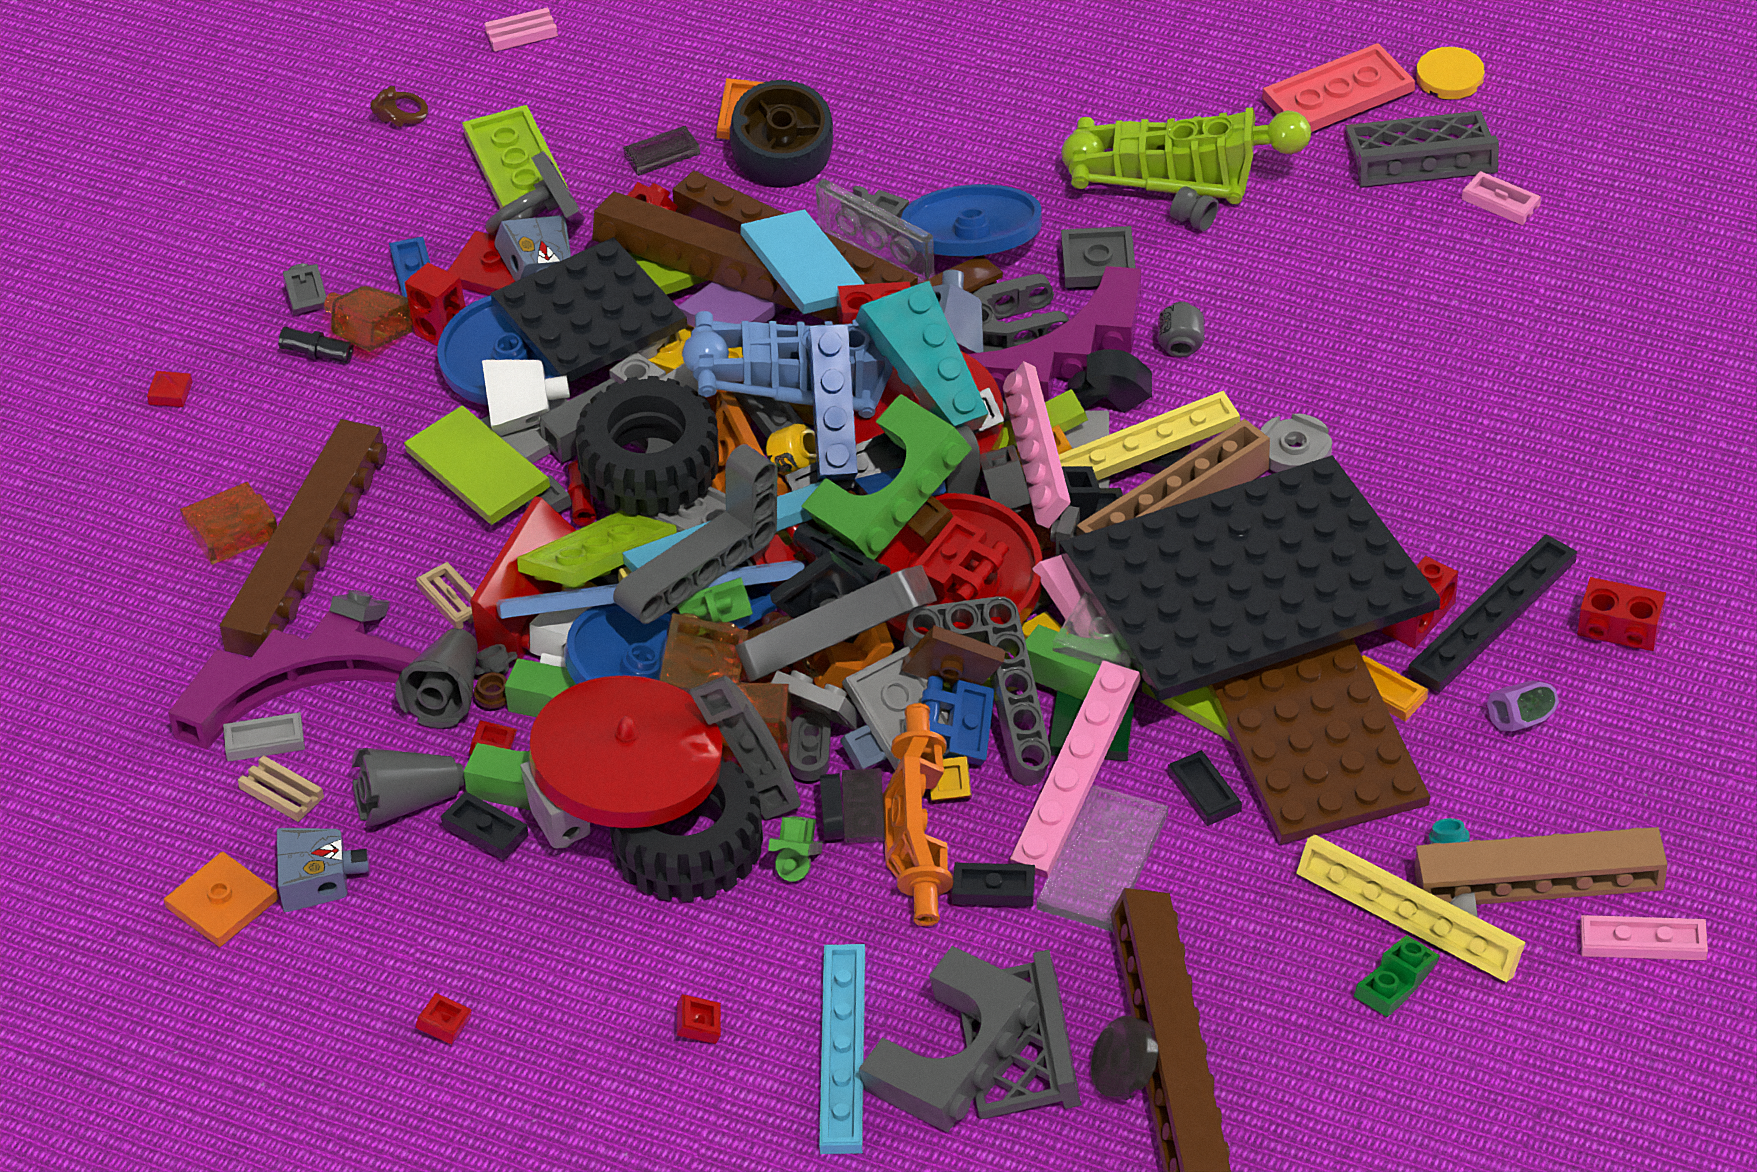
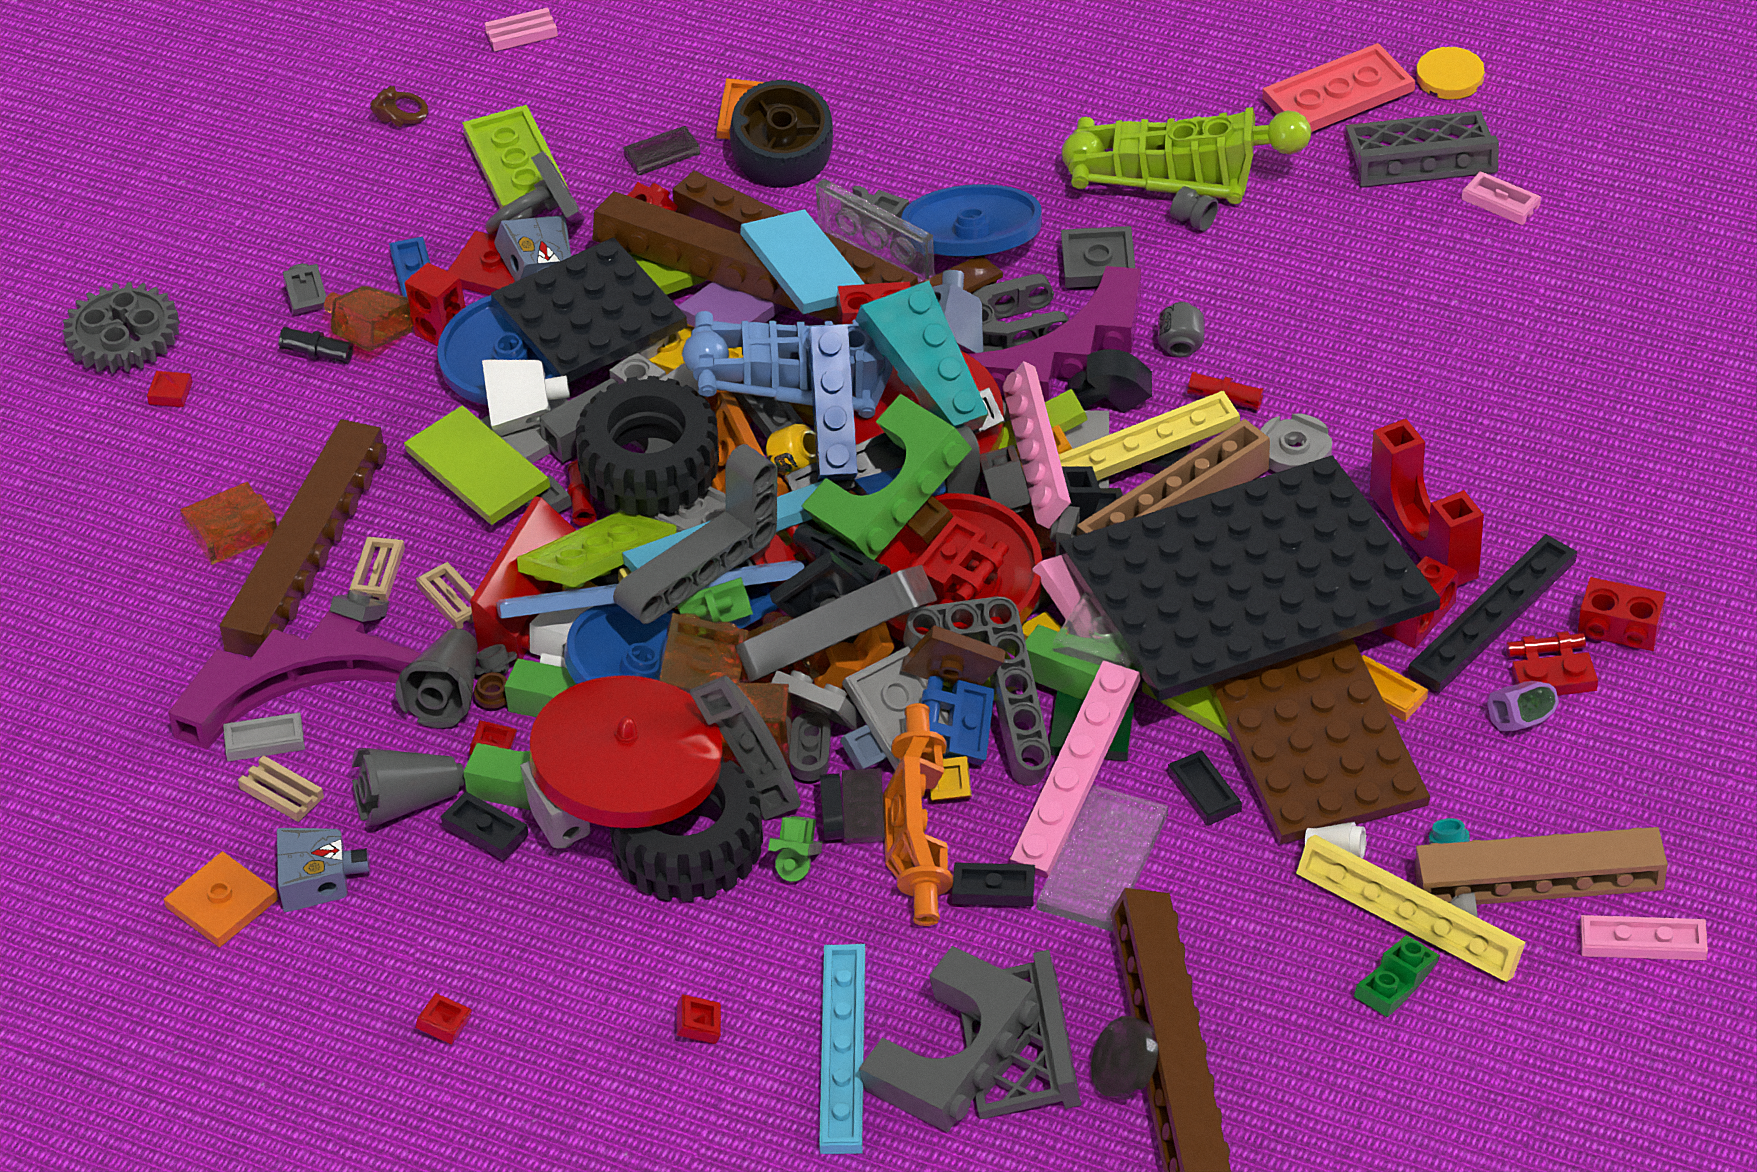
none -> dark grey gear [63,282,180,373]
none -> tan tile [349,537,405,600]
none -> red pin [1187,371,1264,411]
none -> white cone [1305,822,1366,859]
none -> red arch [1370,418,1484,586]
none -> red plate [1506,631,1598,700]

